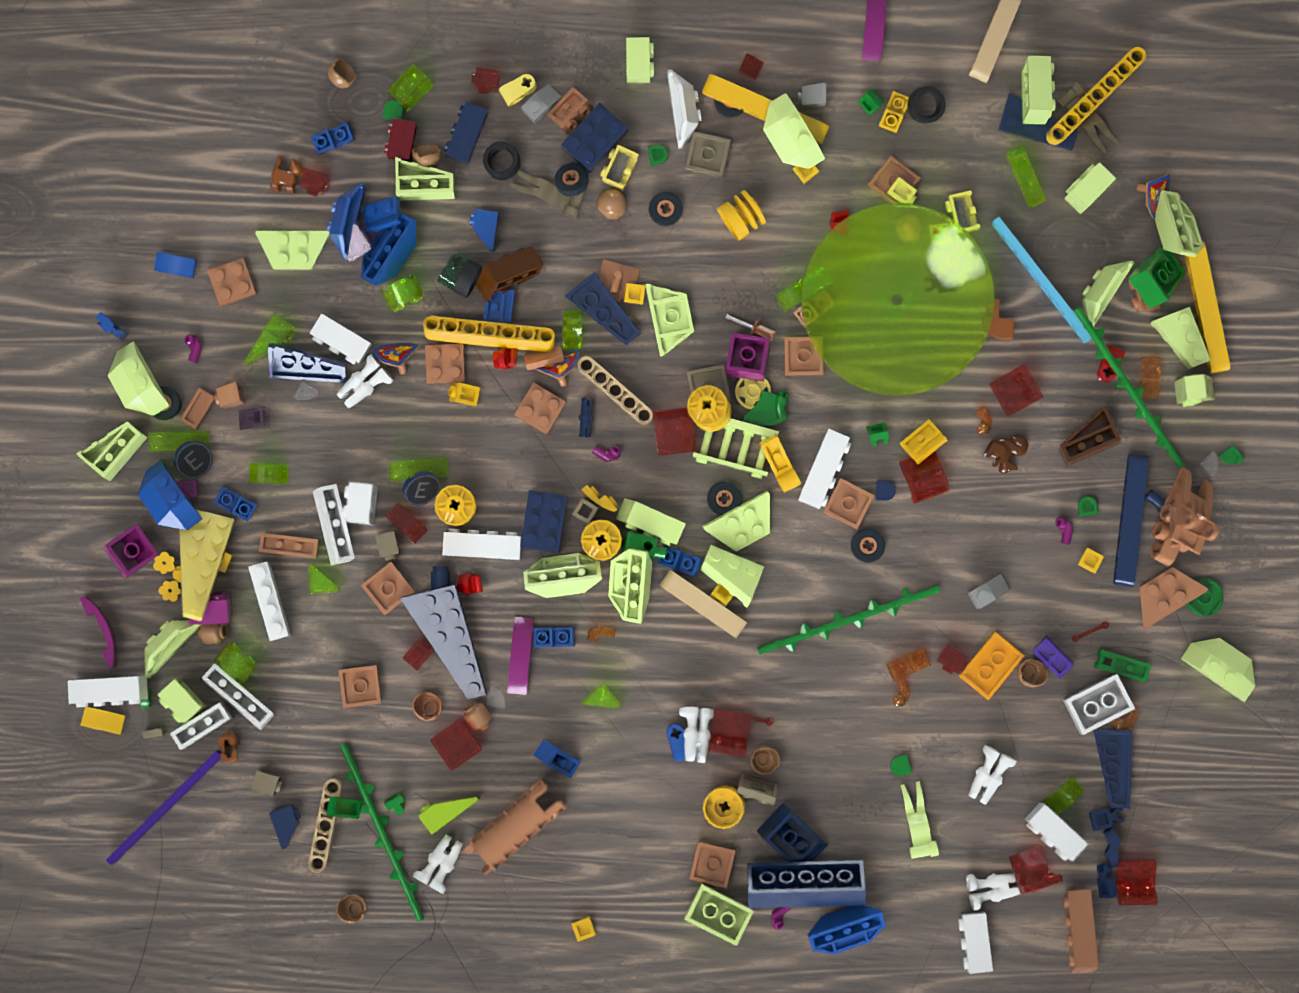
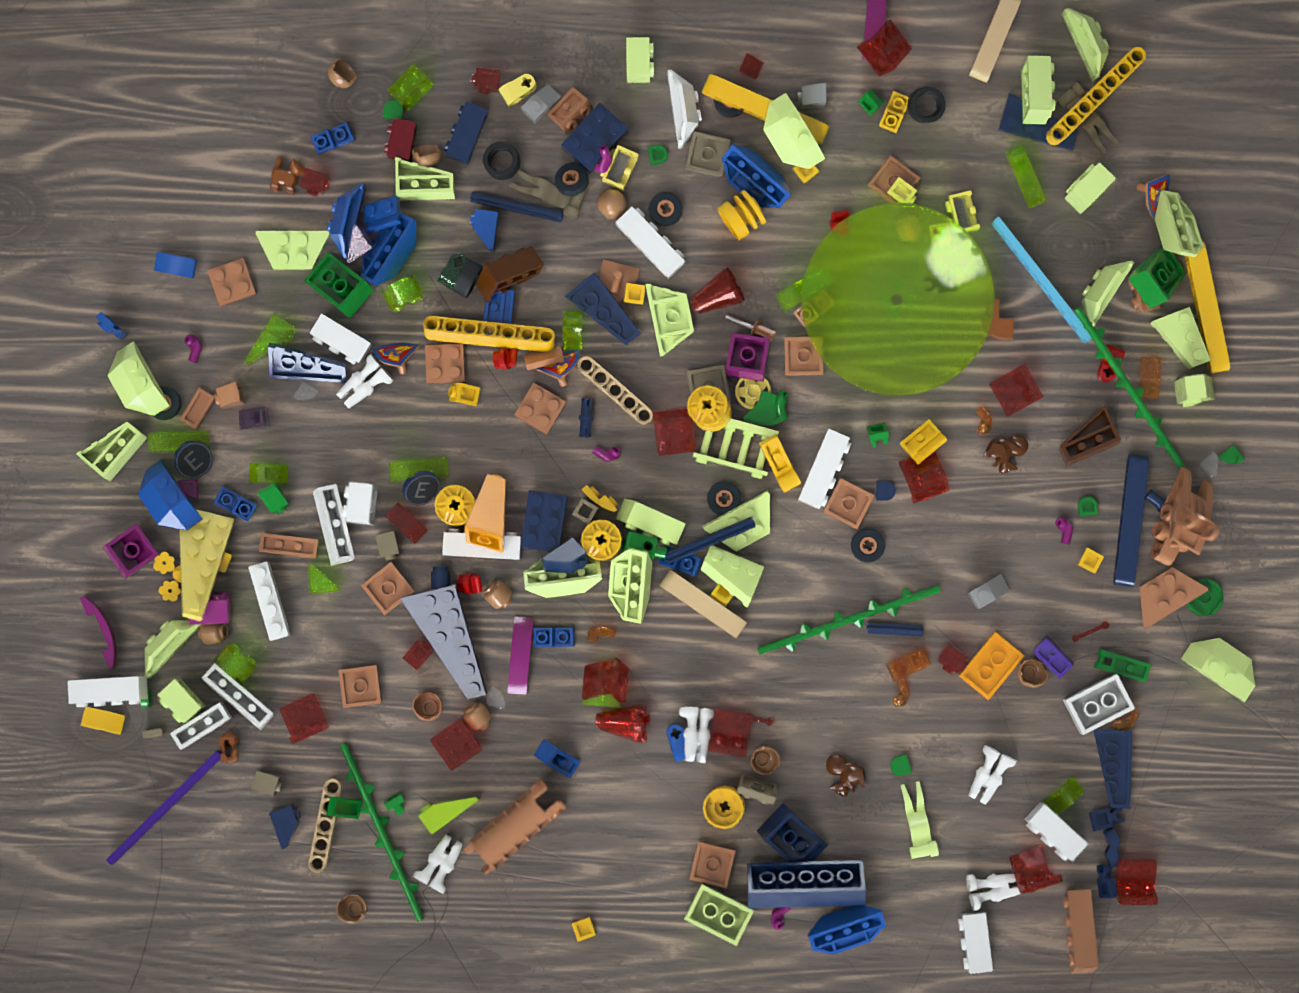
none -> green slope [258,483,290,515]
none -> clear red bracket [279,693,330,744]
none -> green slope [304,252,374,319]
none -> light orange slope [465,474,506,553]
none -> dark blue axle [470,191,564,222]
none -> medium nougat head [484,580,512,609]
none -> dark blue slope [542,538,588,573]
none -> clear red bracket [582,658,629,703]
none -> magenta arm [595,145,612,173]
none -> clear red cone [595,704,650,743]
none -> white brick [615,207,685,279]
none -> dark blue axle [665,517,756,563]
none -> clear red cone [689,268,745,314]
none -> blue wedge [722,144,792,208]
none -> reddish brown animal [826,754,867,797]
none -> clear red bracket [857,19,912,77]
none -> dark blue axle [866,622,923,637]
none -> yellowish green wedge [1062,8,1109,82]

